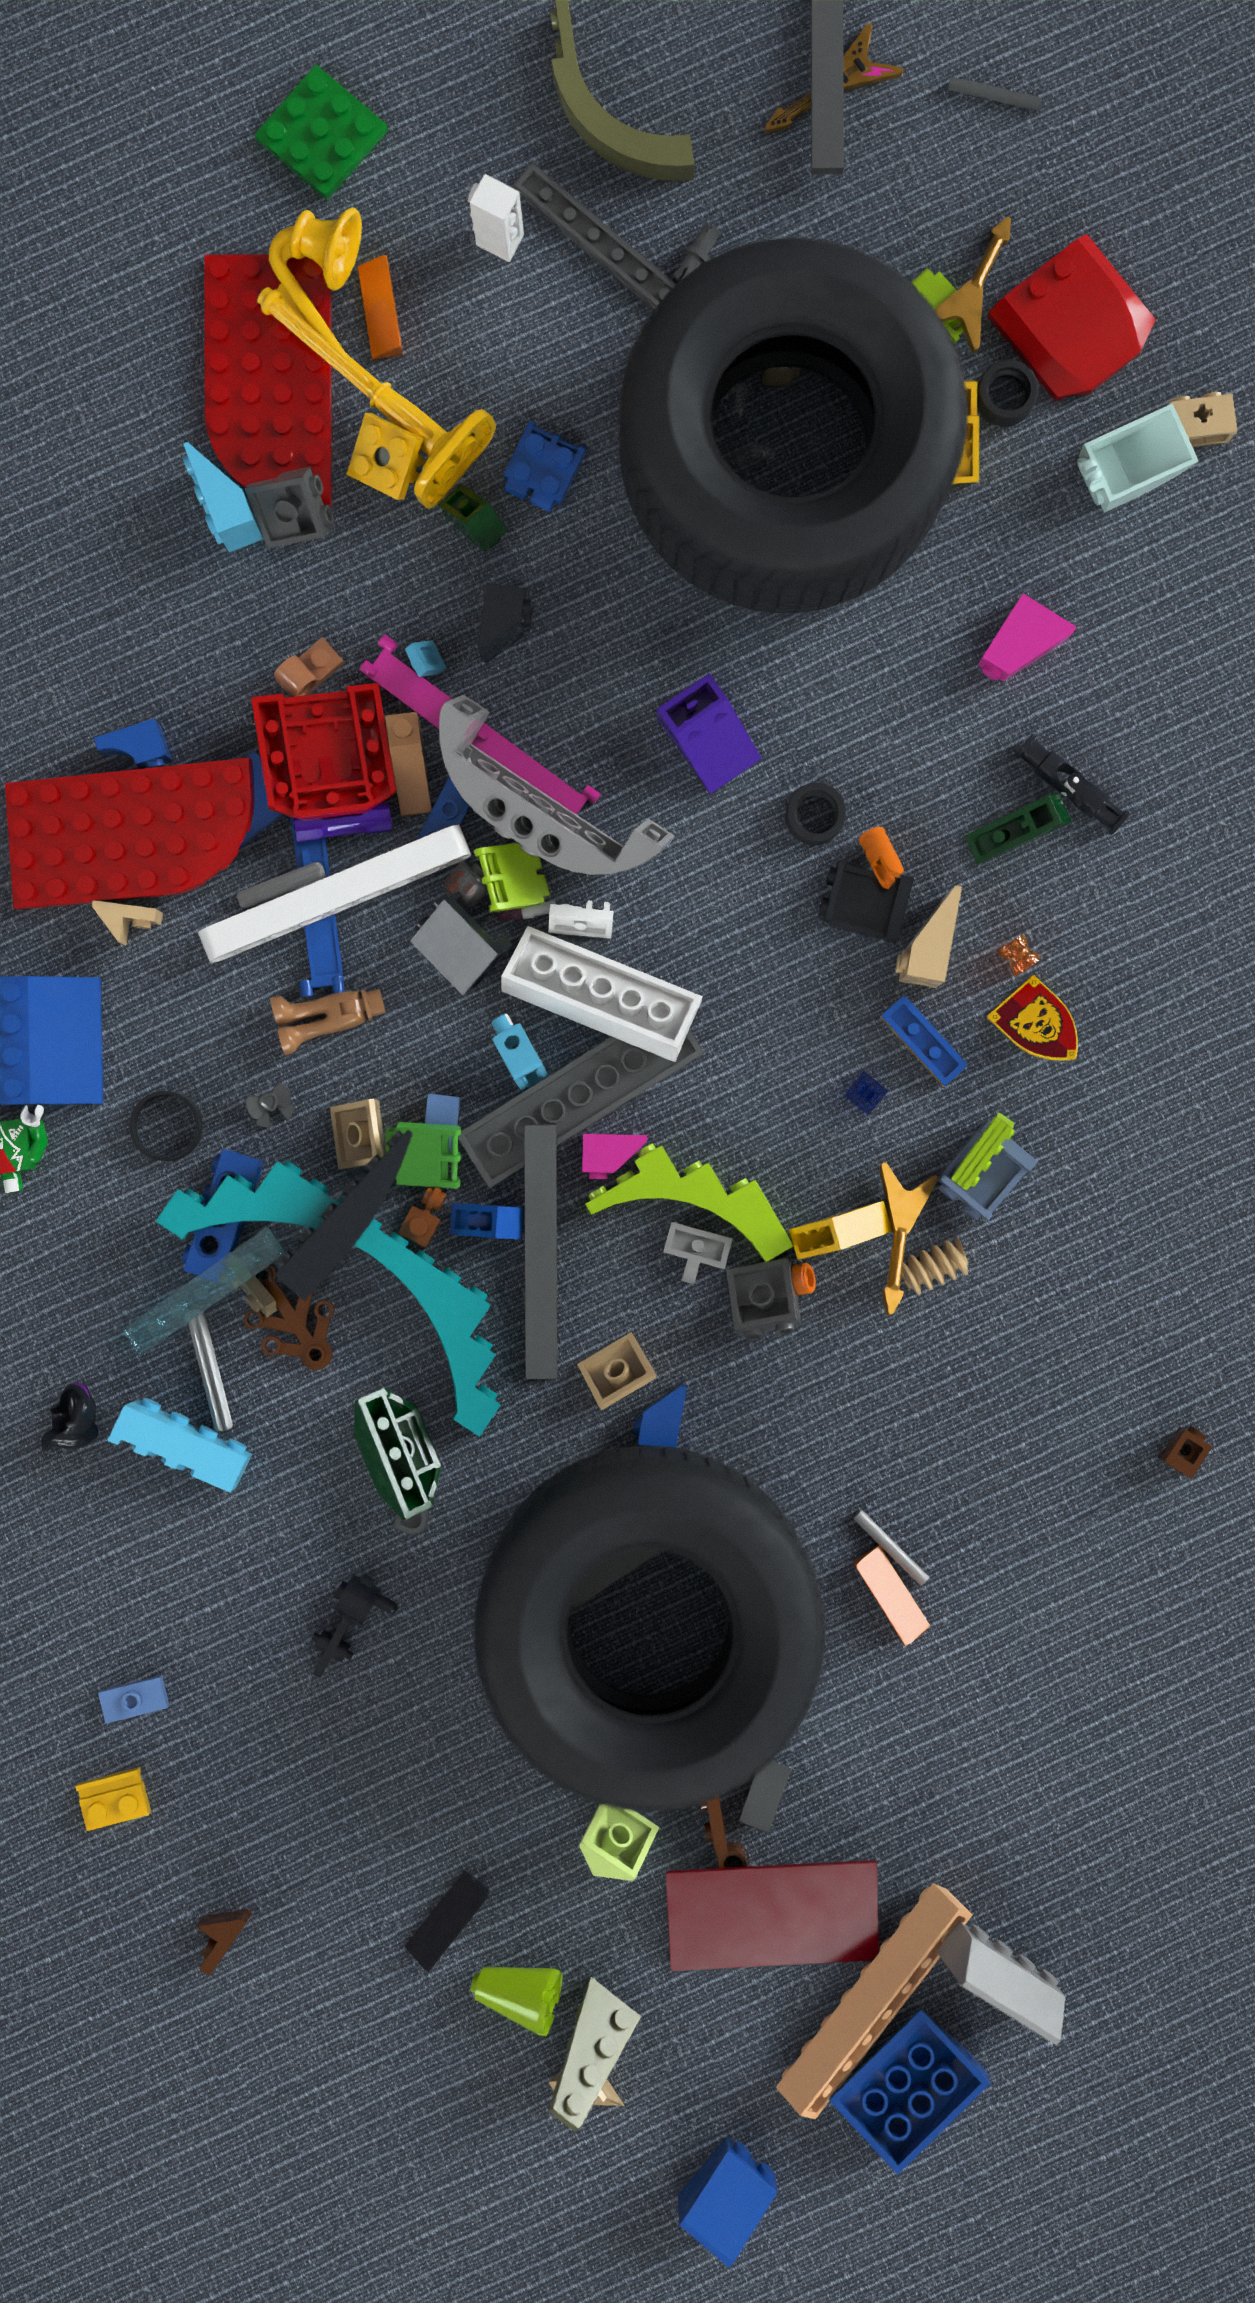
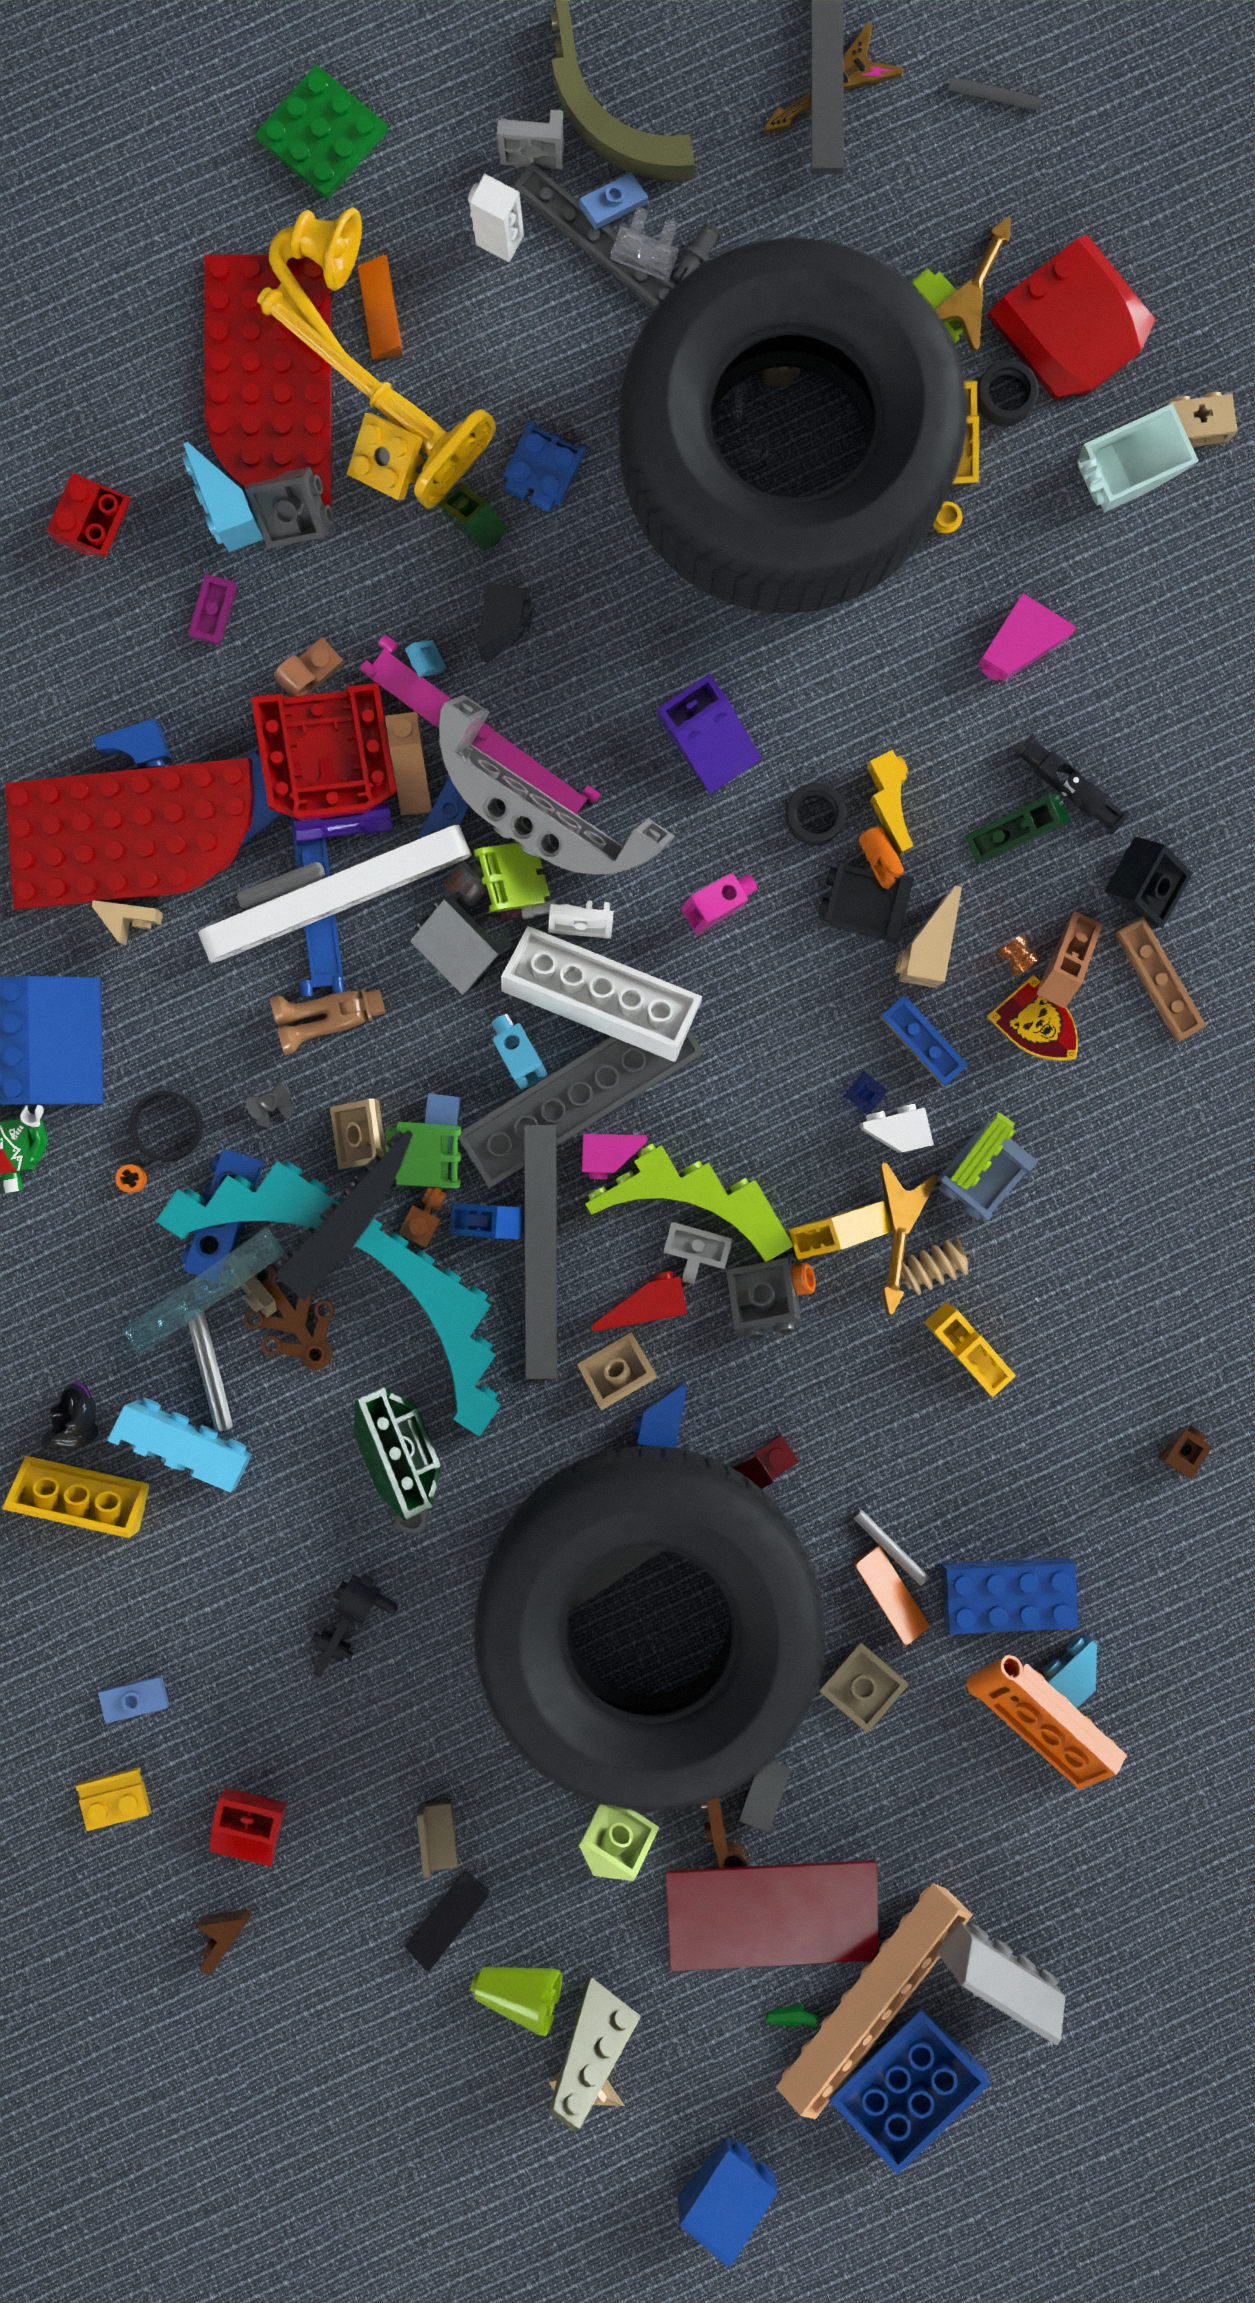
none -> yellow slope [3,1456,149,1538]
none -> red slope [46,473,132,557]
none -> orange bush [115,1164,147,1193]
none -> magenta plate [188,574,238,646]
none -> red slope [210,1787,288,1867]
none -> dark tan panel [417,1800,459,1878]
none -> light grey piece [497,110,565,170]
none -> medium blue plate [578,173,648,230]
none -> red slope [592,1271,687,1332]
none -> clear plate [609,207,679,282]
none -> dark pink torso [681,873,757,935]
none -> dark red slope [731,1434,799,1489]
none -> green bar [764,2004,817,2028]
none -> dark tan plate [818,1640,909,1733]
none -> white slope [859,1104,934,1153]
none -> yellow slope [867,750,914,857]
none -> yellow slope [924,1301,1016,1397]
none -> yellow plate [932,501,962,534]
none -> blue brick [941,1557,1079,1634]
none -> orange hinge [966,1655,1127,1790]
none -> nougat slope [1036,911,1102,1009]
none -> medium azure slope [1042,1634,1097,1709]
none -> black slope [1104,836,1193,928]
none -> medium nougat tile [1114,916,1206,1042]

